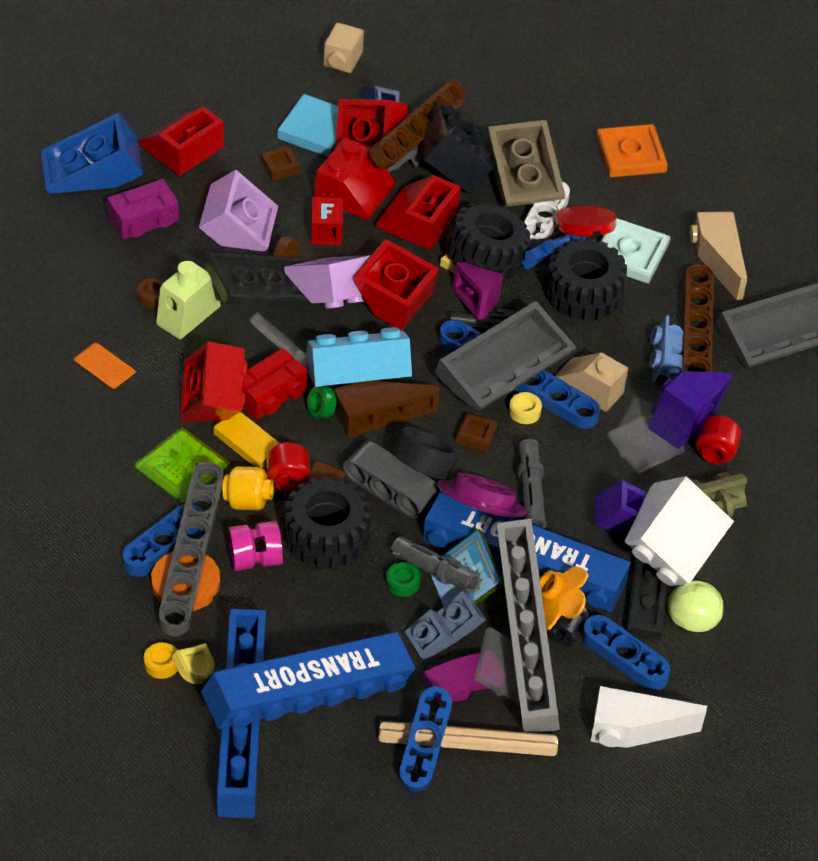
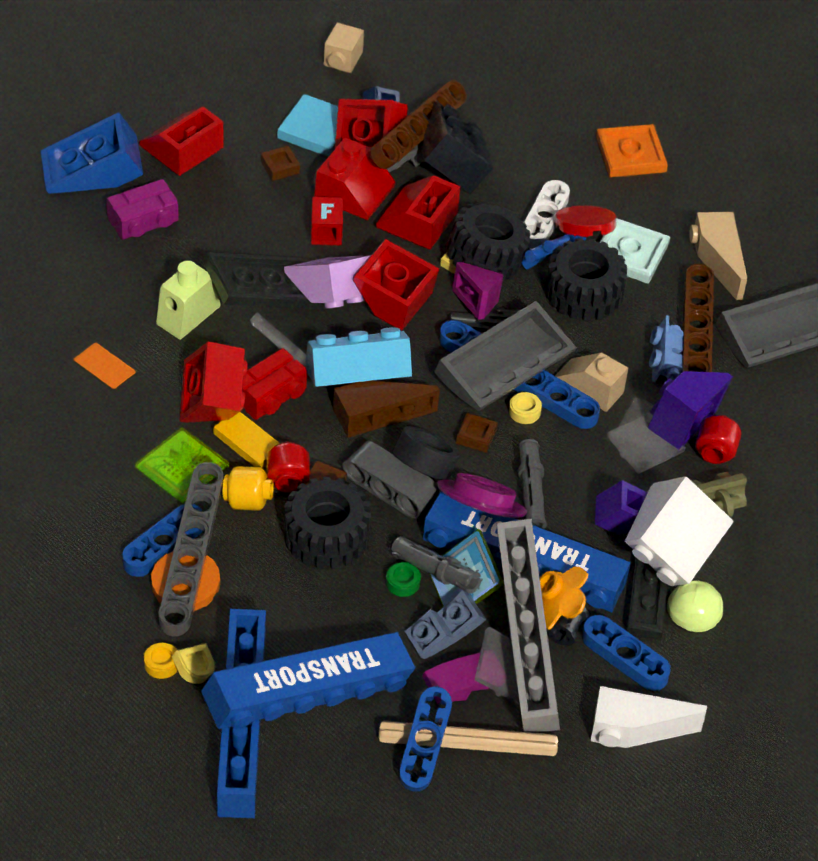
reddish brown tile [136,278,164,309] -> none
lavender slope [199,170,278,252] -> none
dark pink wheel [228,521,283,571] -> none
reddish brown tile [273,236,300,258] -> none
green tile [307,386,336,418] -> none
dark tan slope [485,120,565,207] -> none

